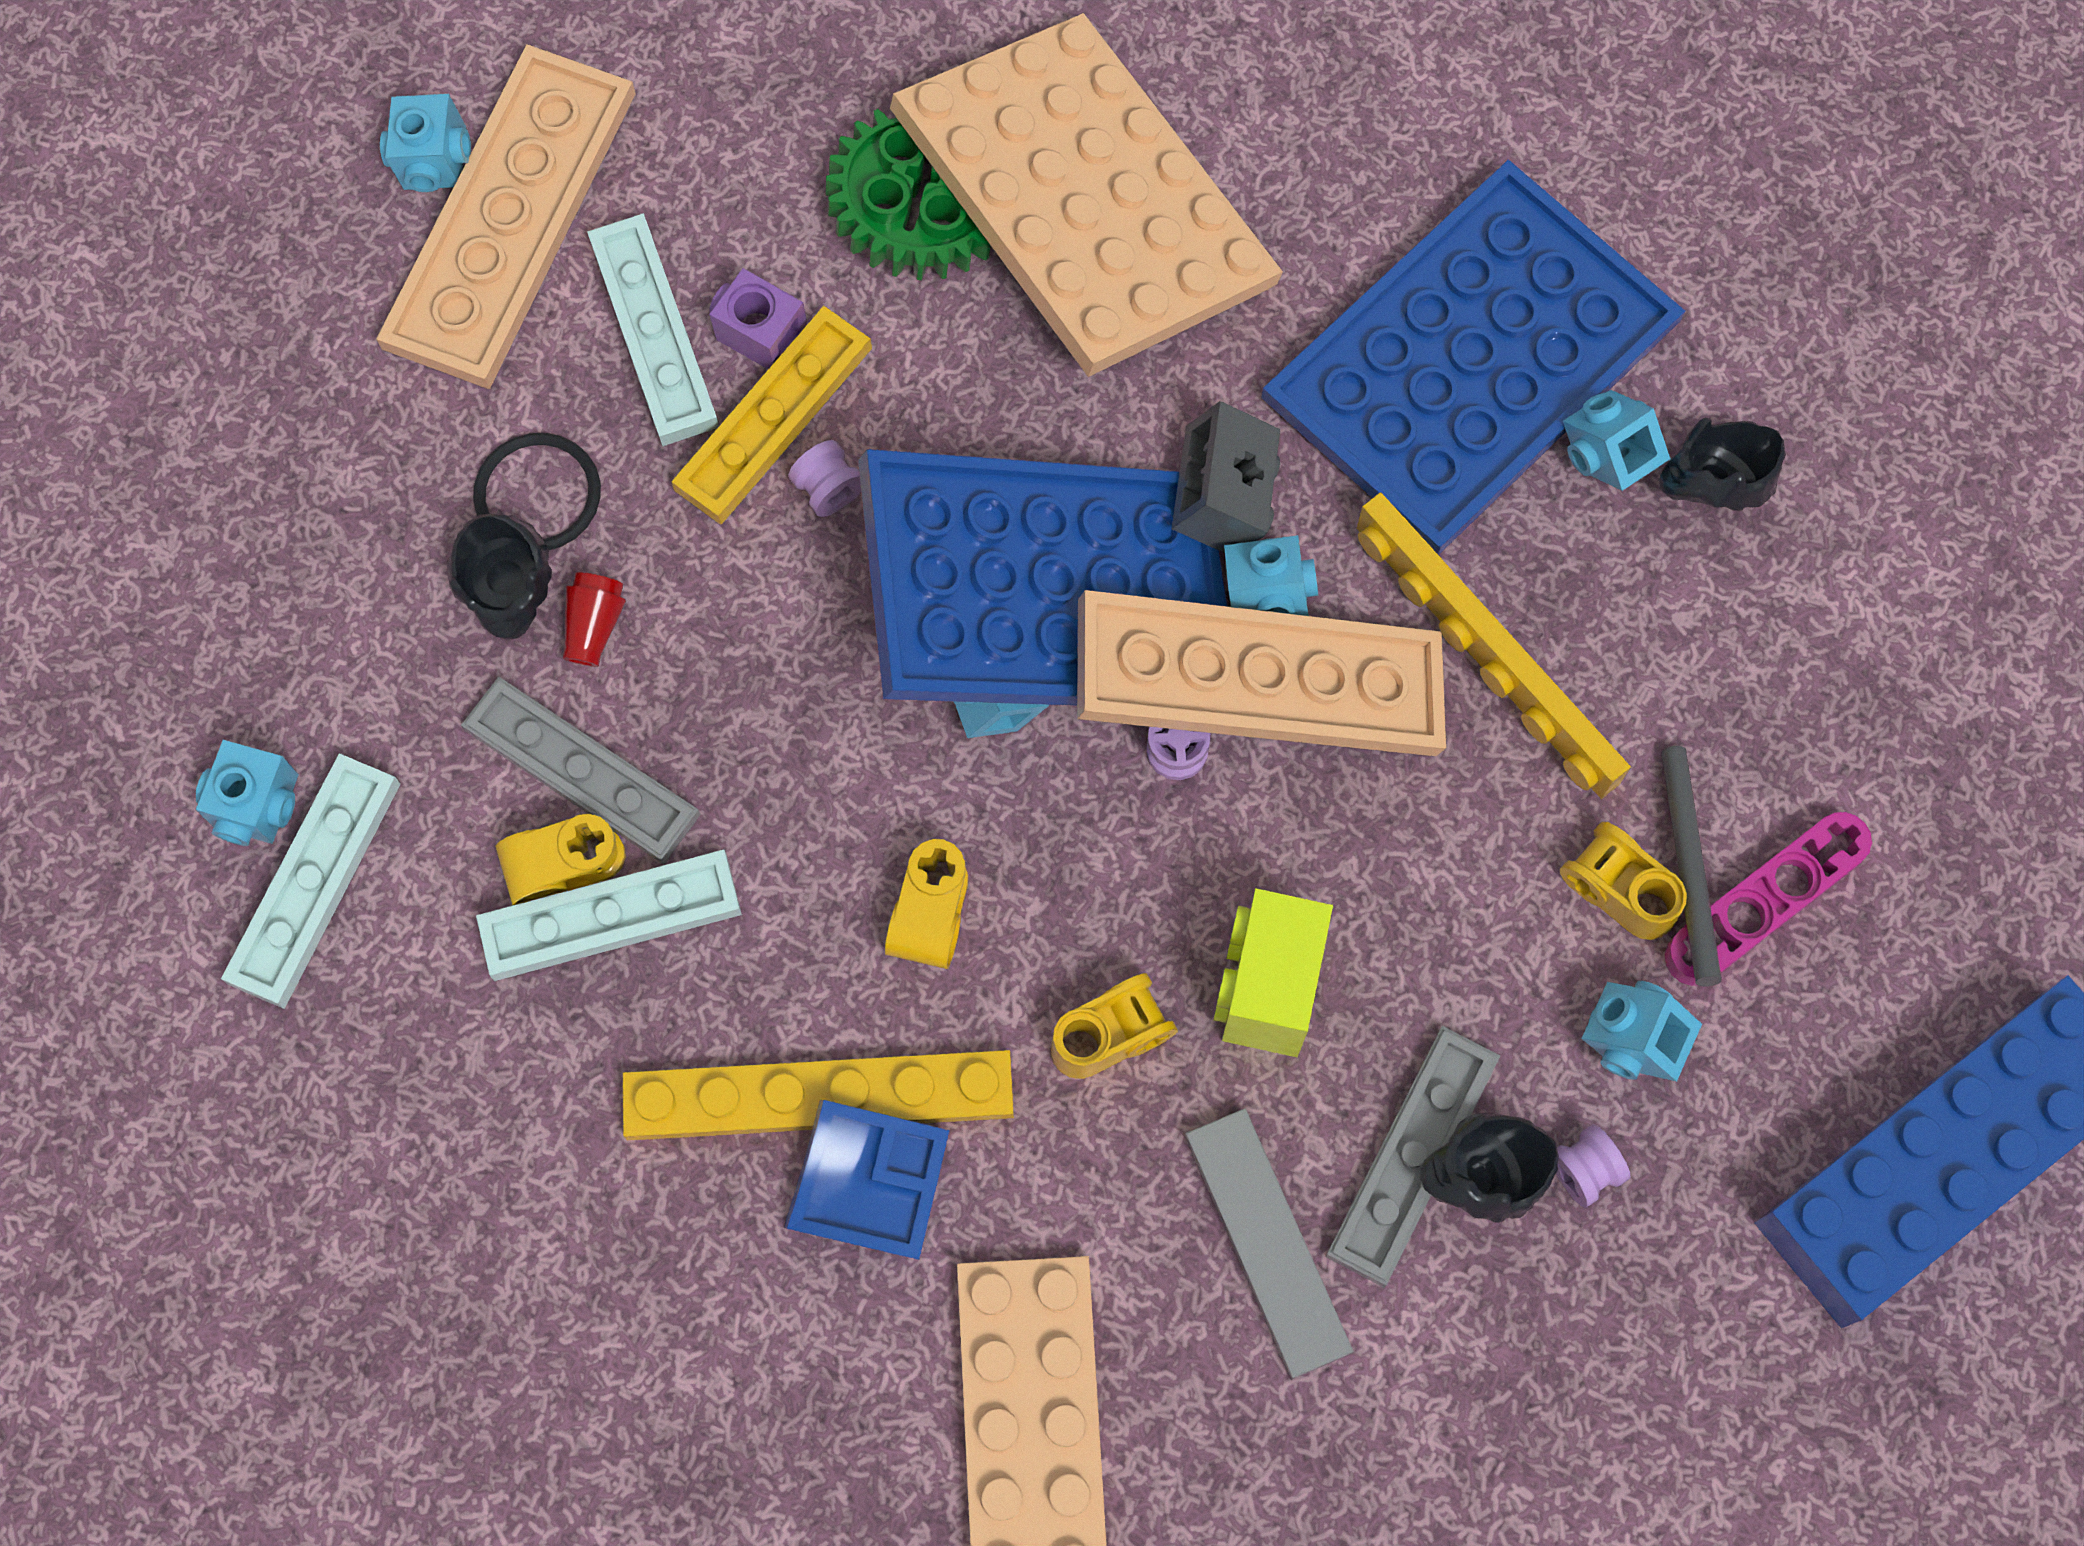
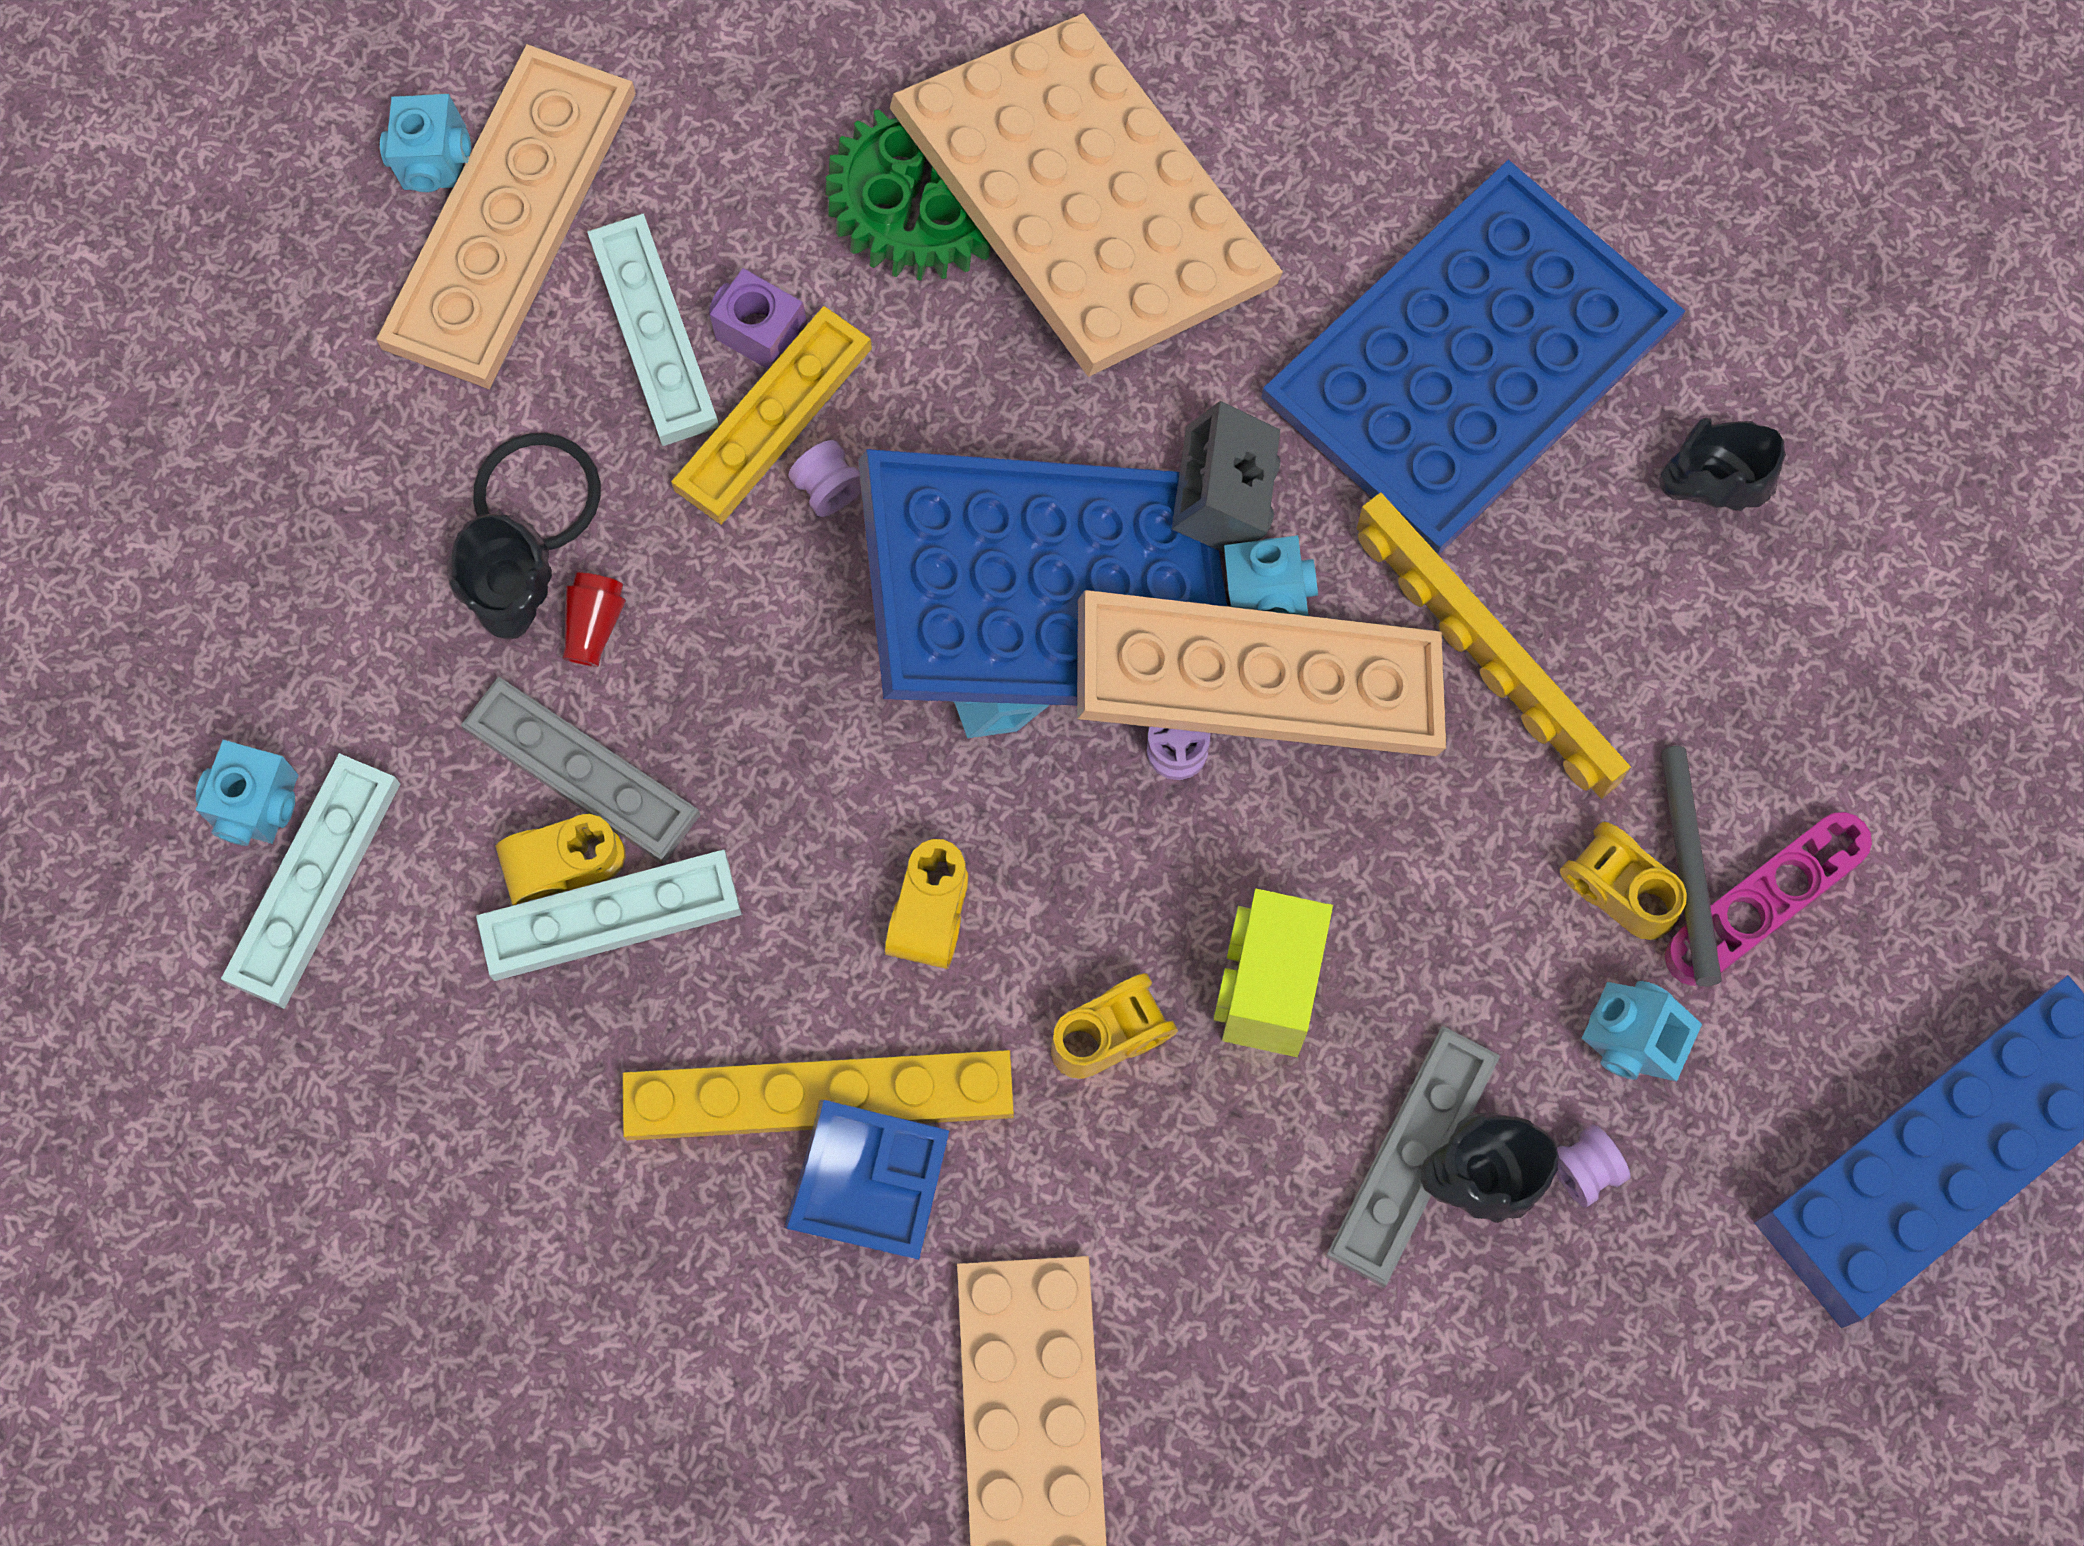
light grey tile [1185,1108,1354,1380] -> none
medium azure brick [1563,390,1670,491] -> none

